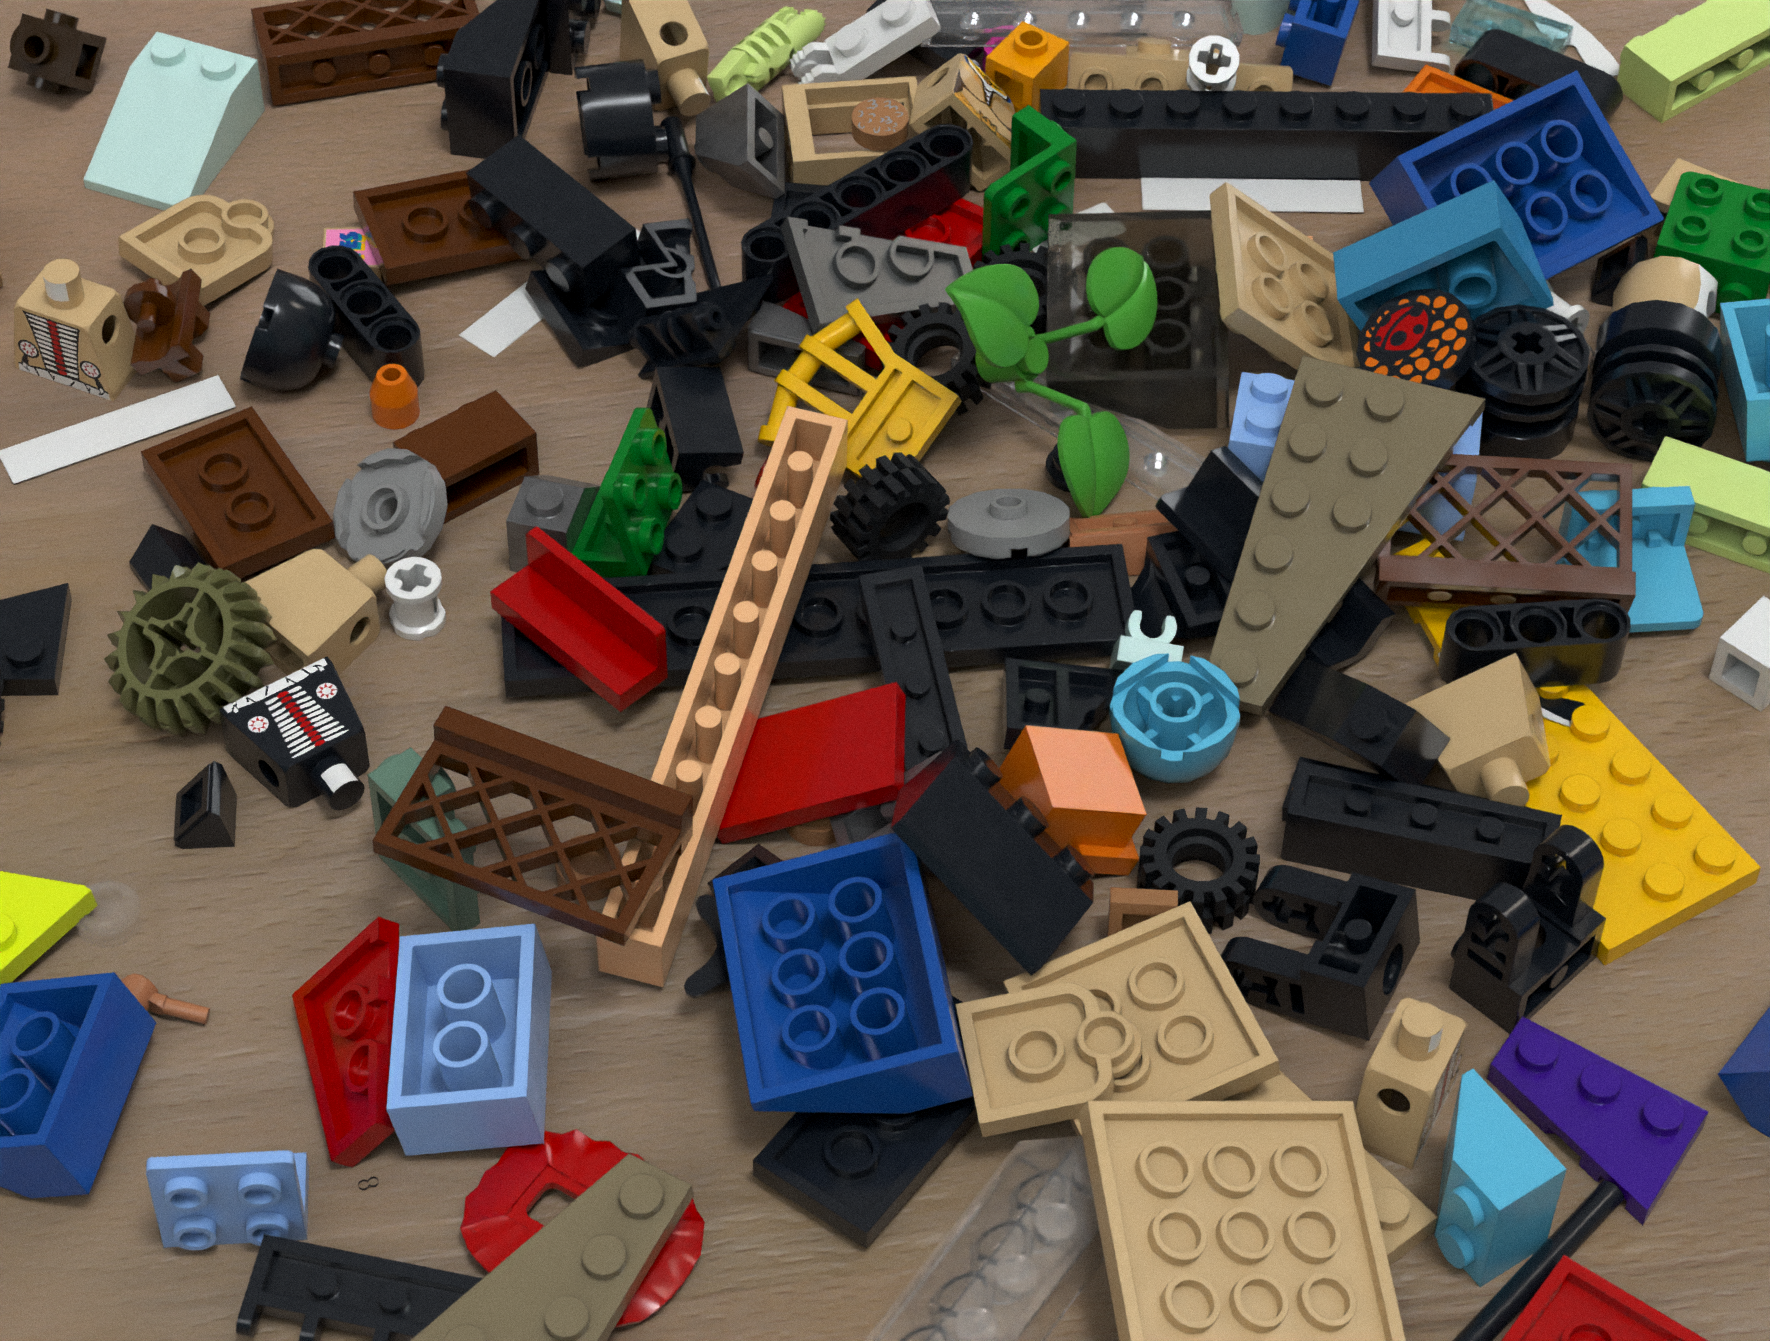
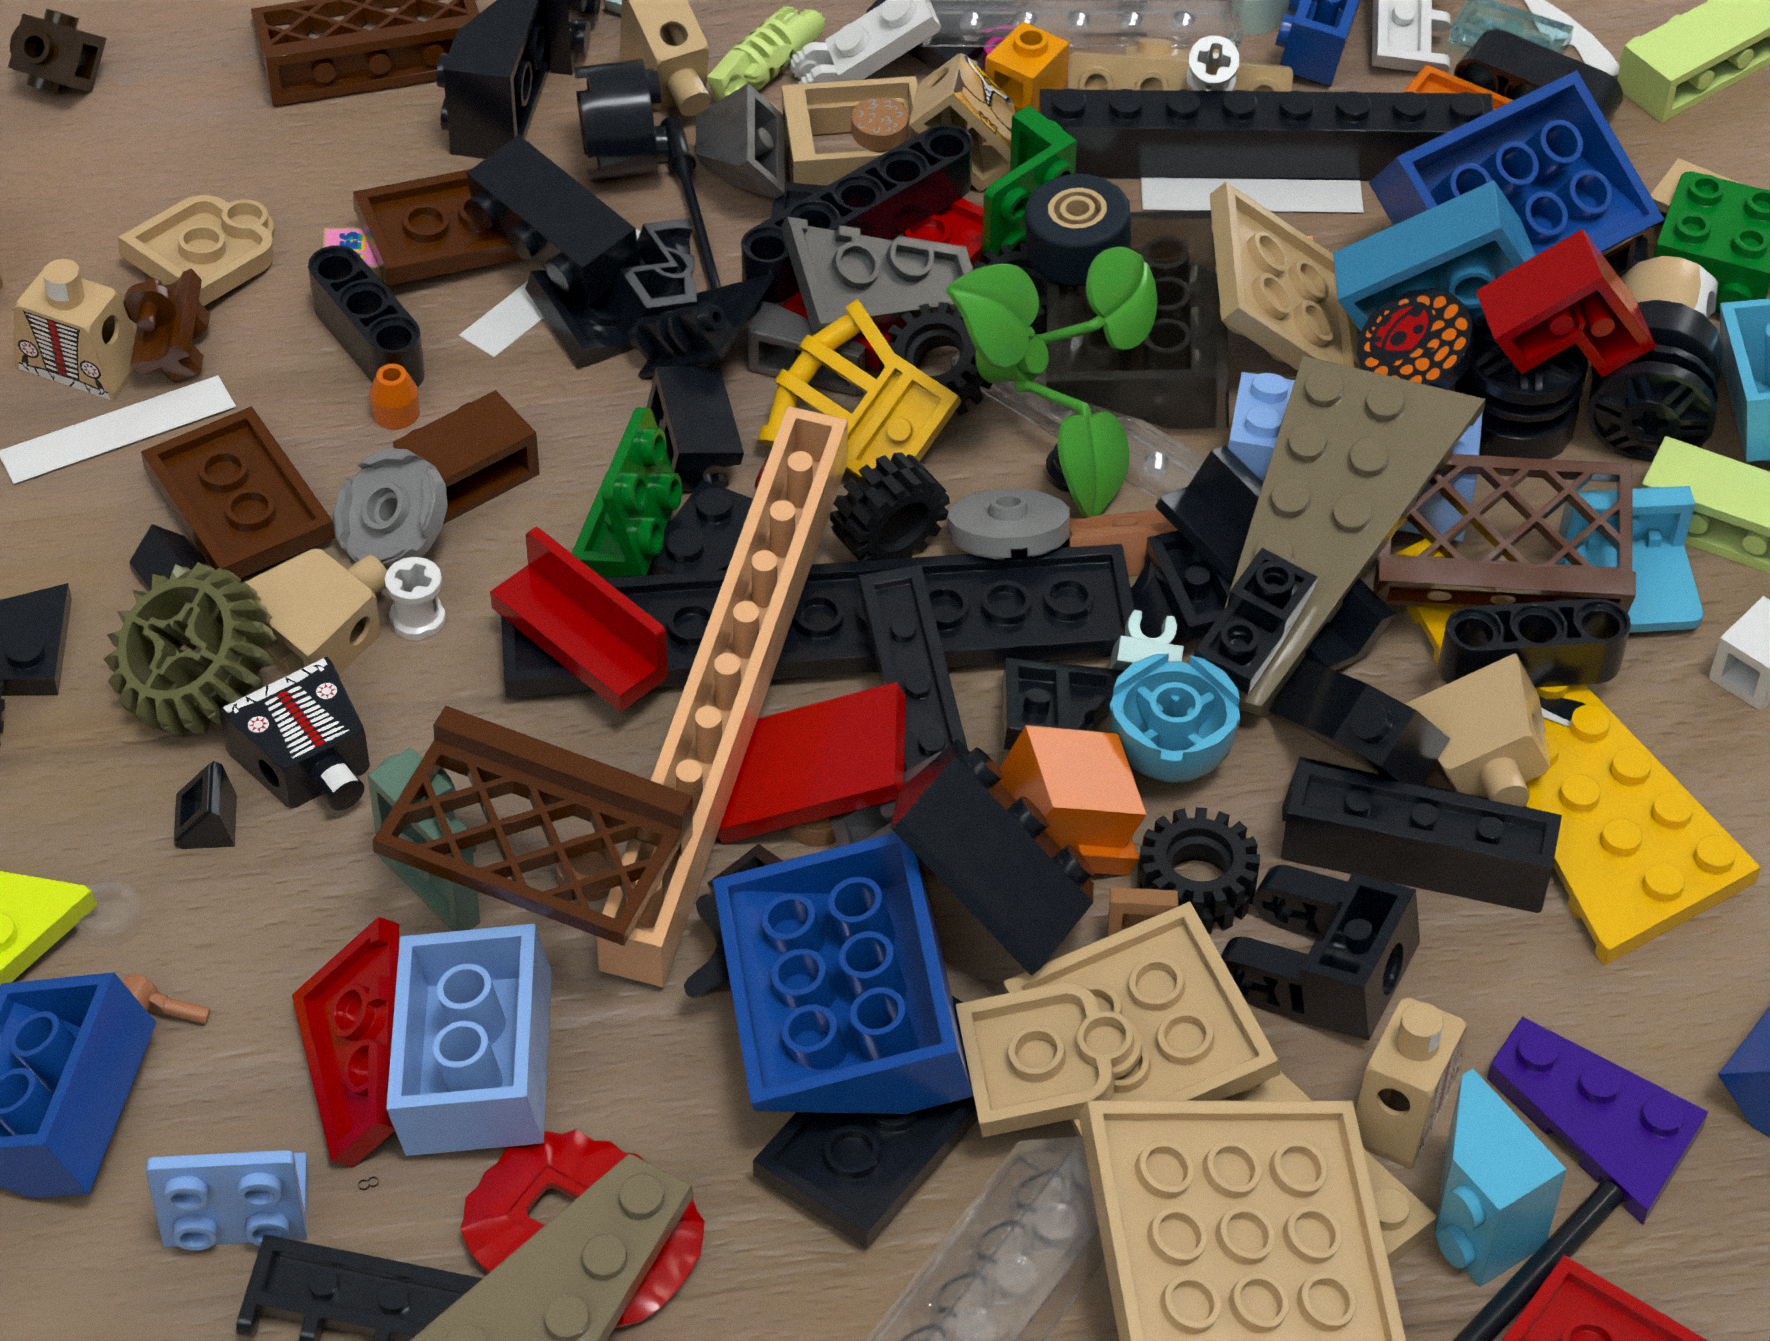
light aqua slope [83,32,265,211] -> none
black cylinder [240,269,345,392] -> none
flat silver slope [506,475,601,572] -> none
black brick [1449,825,1606,1034] -> none
none -> black wheel [1025,174,1131,286]
none -> black slope [1194,548,1318,694]
none -> red brick [1476,228,1656,378]

